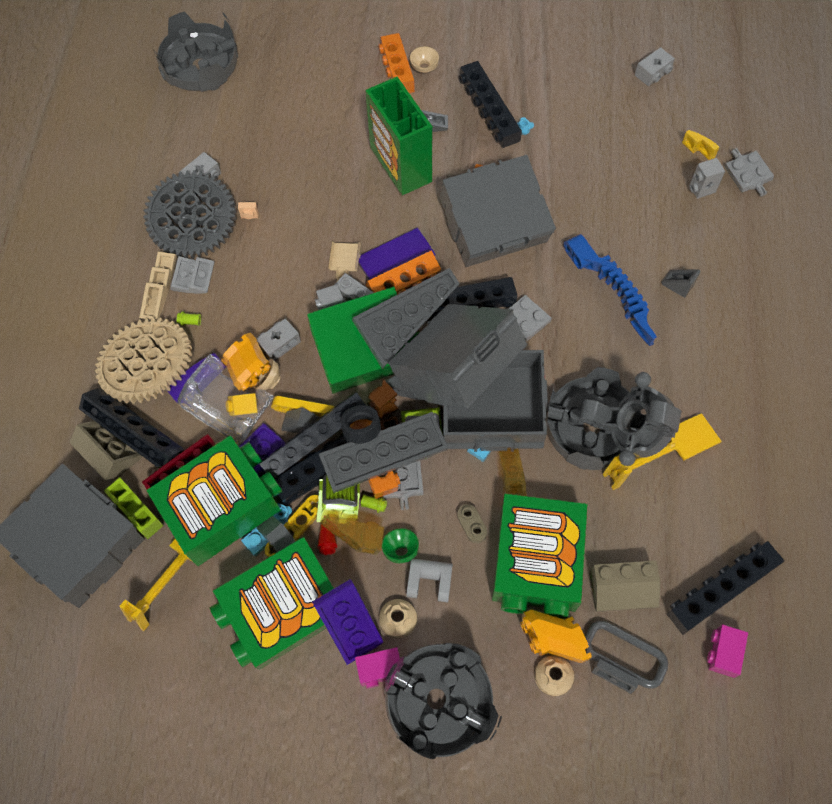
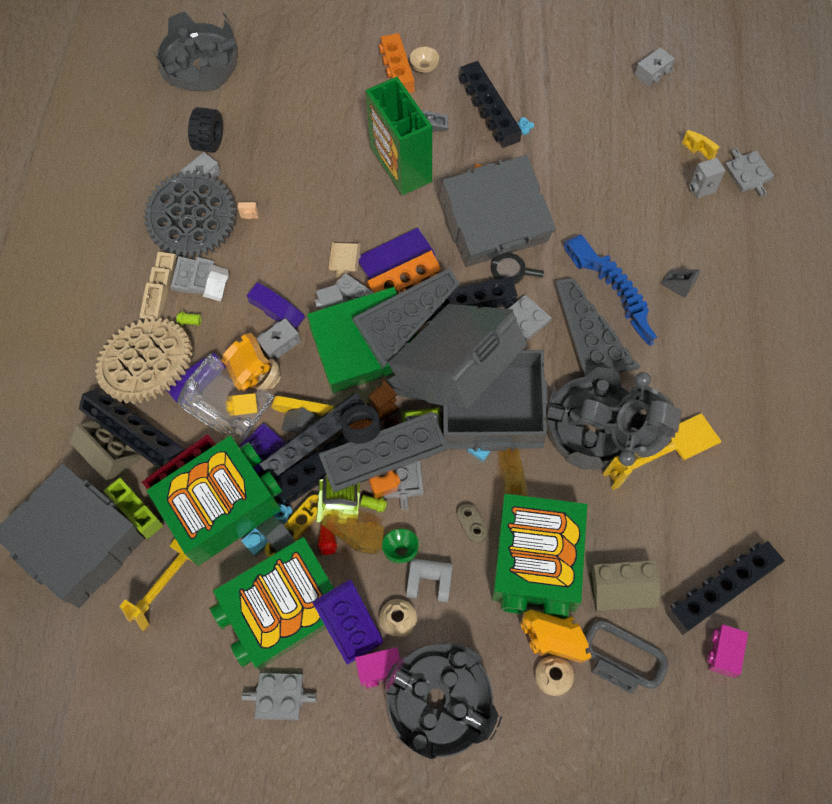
none -> black tyre [188,107,223,153]
none -> white slope [203,264,229,301]
none -> light grey plate [242,673,317,721]
none -> dark purple slope [247,282,305,330]
none -> pearl dark grey piece [491,253,544,284]
none -> dark grey wing [555,278,640,377]

